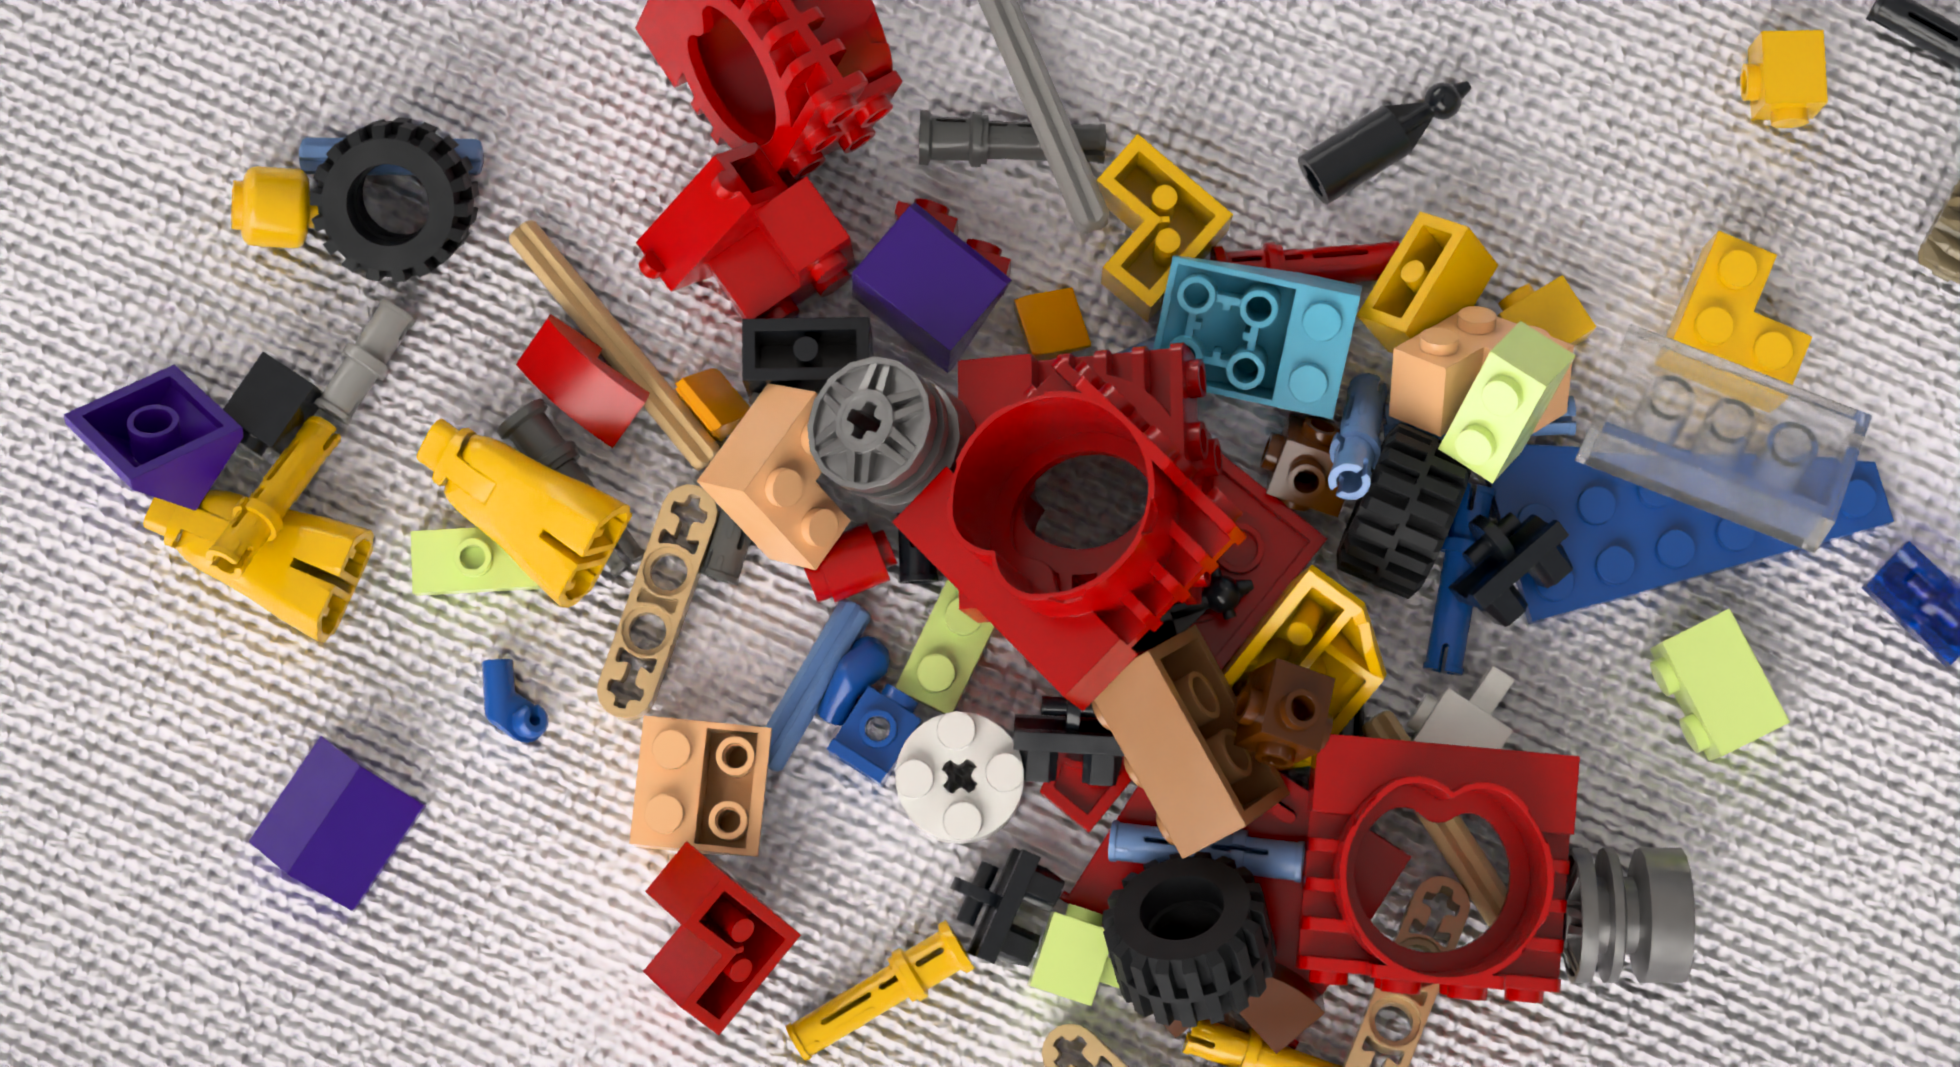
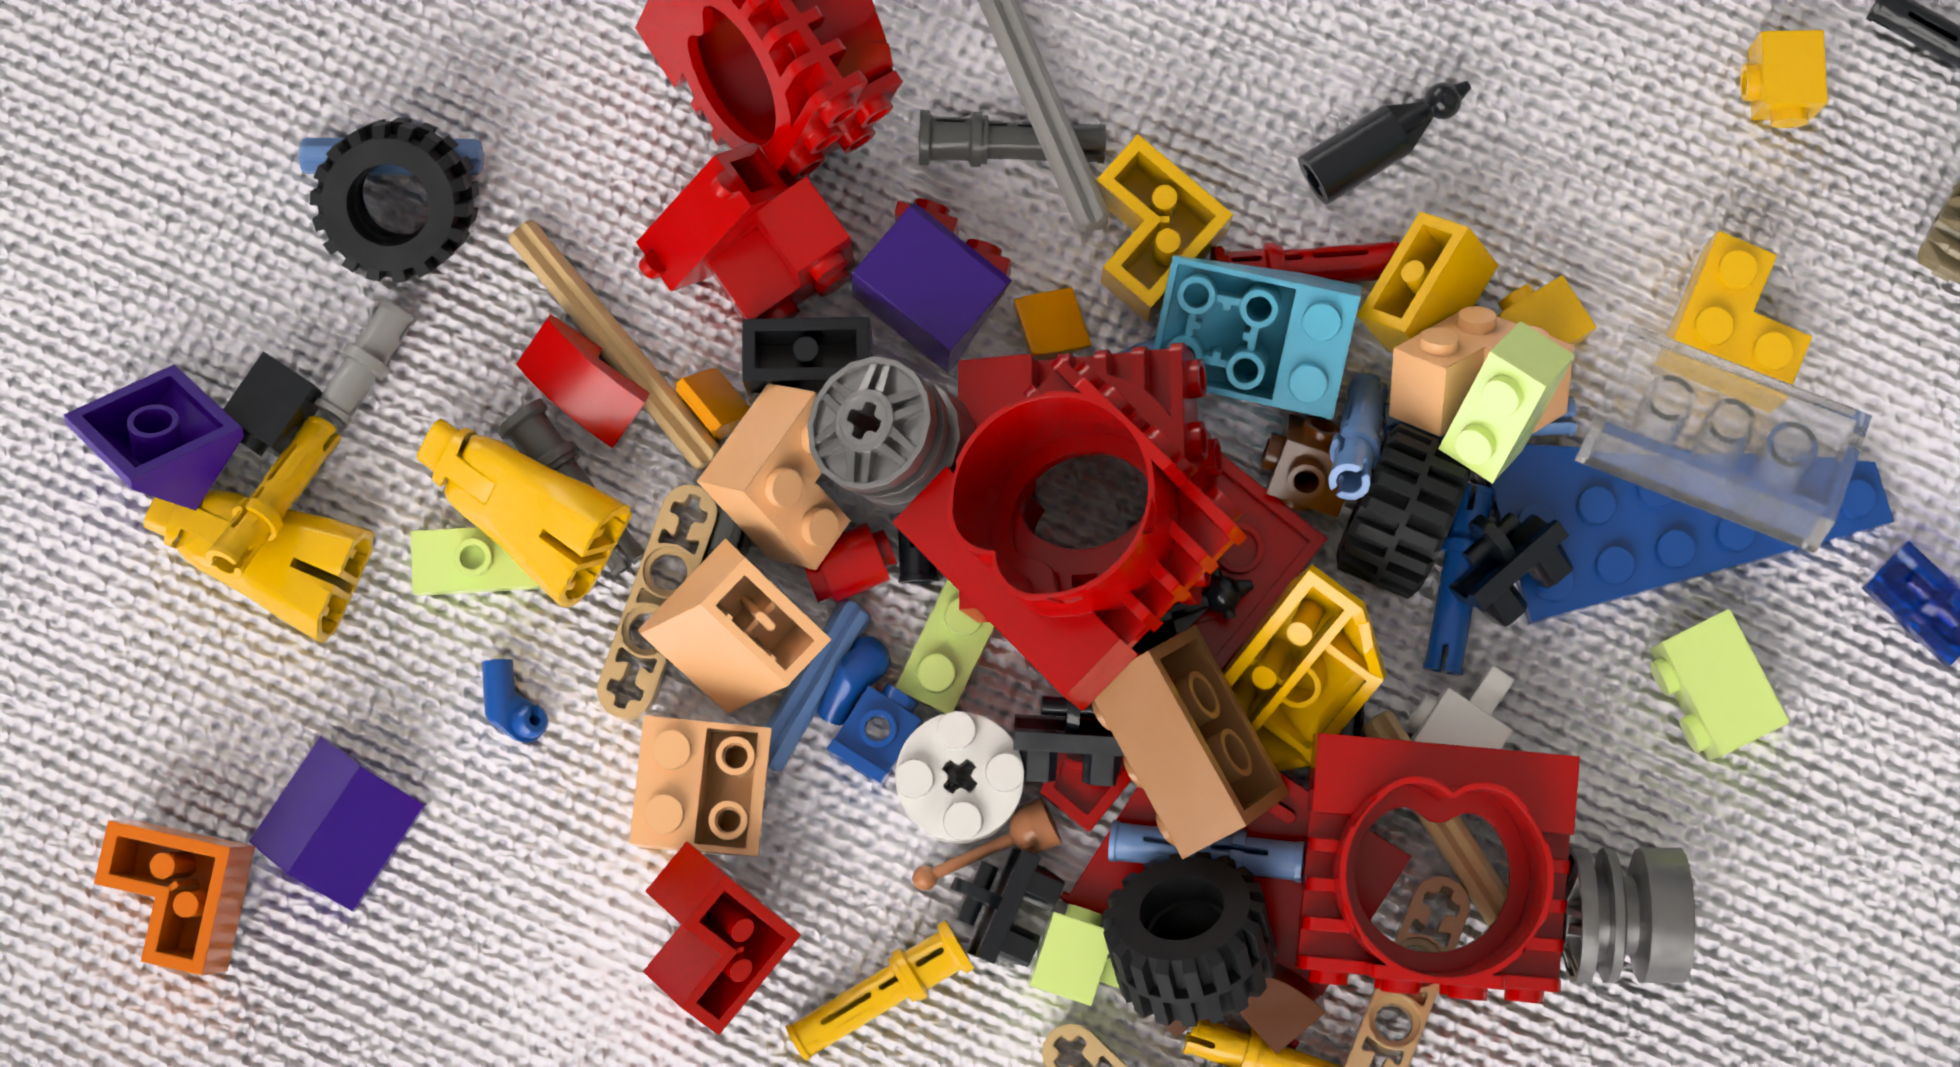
yellow head [231,166,319,249] -> none
reddish brown brick [1233,658,1336,768] -> none
none -> orange brick [94,820,255,975]
none -> light nougat slope [637,538,832,714]
none -> nougat hinge [912,797,1062,891]

